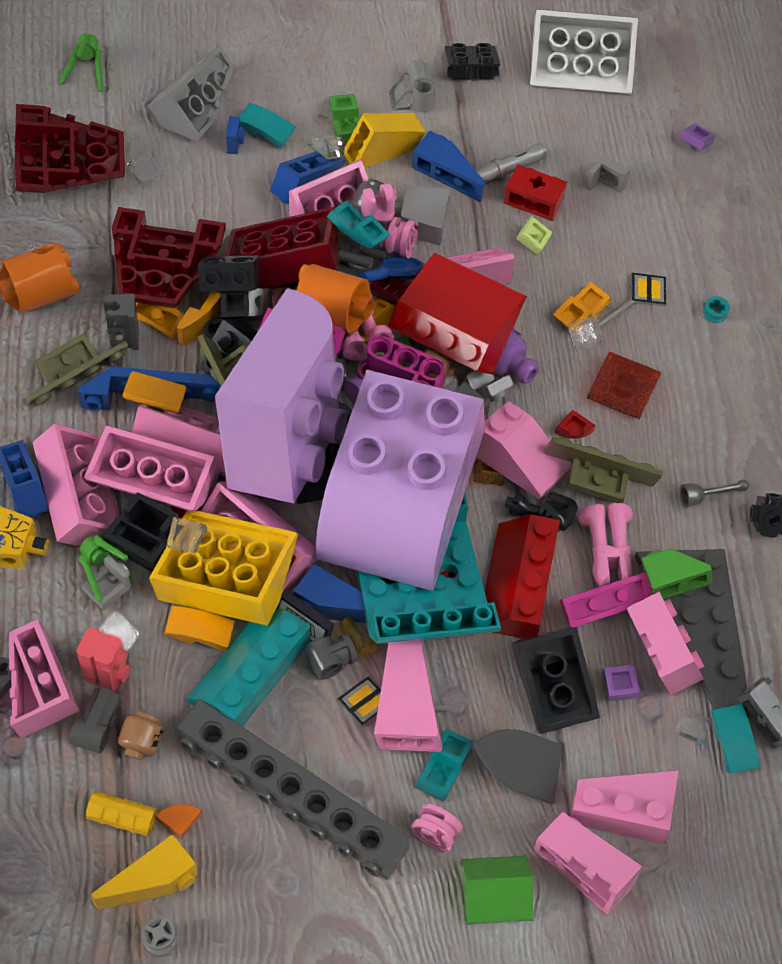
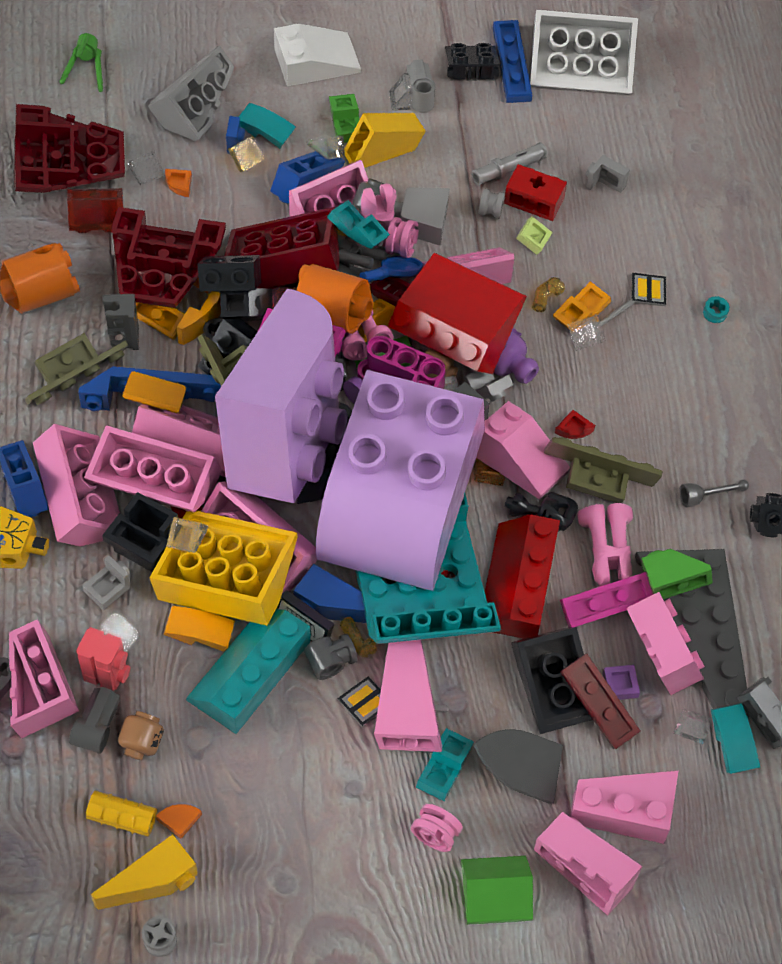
bright green plant [78,535,134,602] -> none
dark grey brick [177,699,410,880] -> none
blue slope [412,131,484,202] -> none
clear red plate [587,351,661,420] -> none
medium lavender tile [680,123,716,150] -> none
none -> clear red brick [67,188,123,233]
none -> orange tile [165,169,192,197]
none -> clear yellow plate [228,135,265,172]
none -> white slope [274,24,361,87]
none -> light grey wheel [479,188,505,219]
none -> blue tile [493,20,532,103]
none -> clear yellow arm [532,277,565,312]
none -> dark red tile [560,653,641,749]

